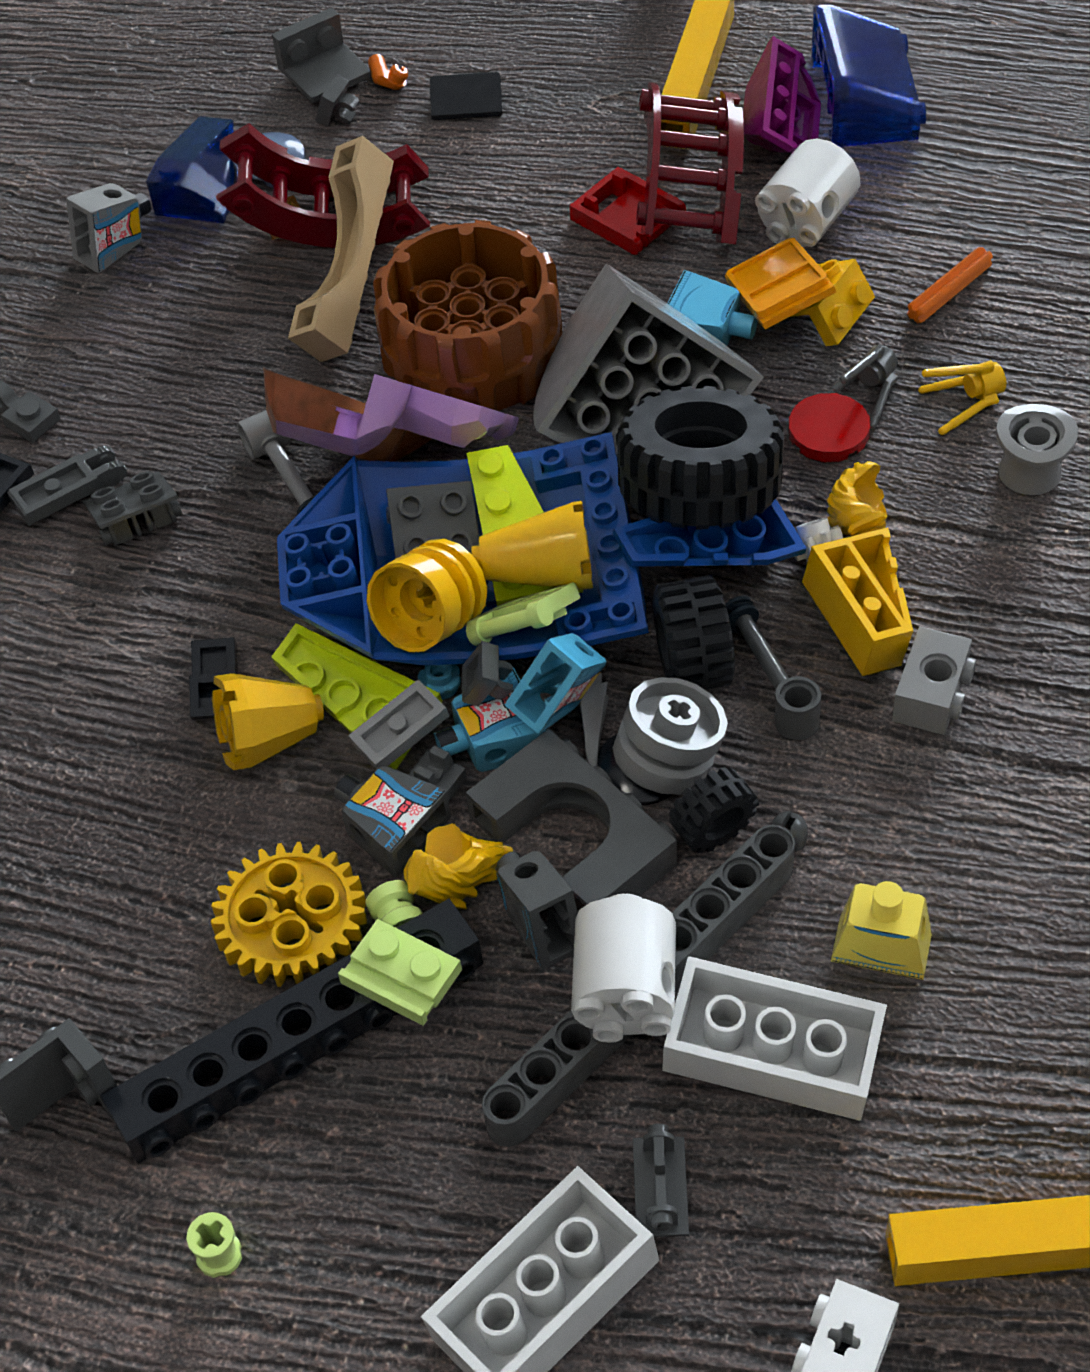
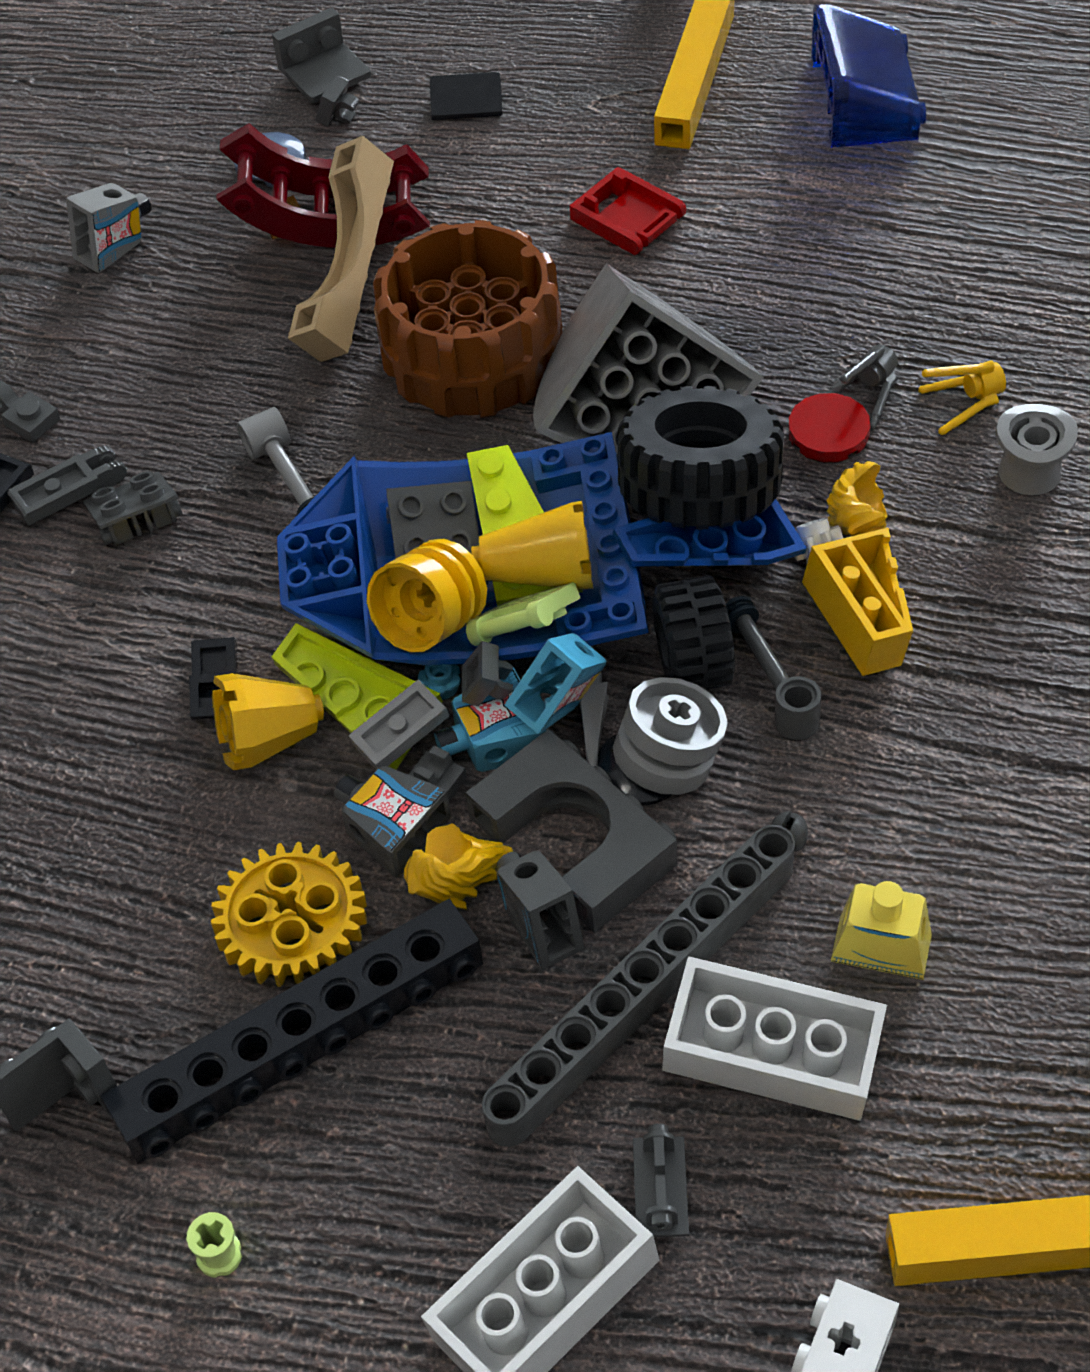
clear blue wedge [146,116,235,223] -> none
lavender piece [263,368,519,462] -> none
yellowish green plate [338,919,462,1026] -> none
yellowish green wheel [365,880,422,928] -> none
orange arm [368,54,408,90] -> none
white cylinder [571,894,676,1043] -> none
dark red fence [636,82,744,244] -> none
medium azure torso [667,270,758,346] -> none
black tyre [669,767,759,853] -> none
light orange piece [725,238,836,330] -> none
magenta wedge [743,36,821,153] -> none
white cylinder [755,138,861,247] -> none
yellow bracket [790,259,875,346] -> none
light grey brick [892,626,977,735] -> none
orange axle [907,247,993,323] -> none

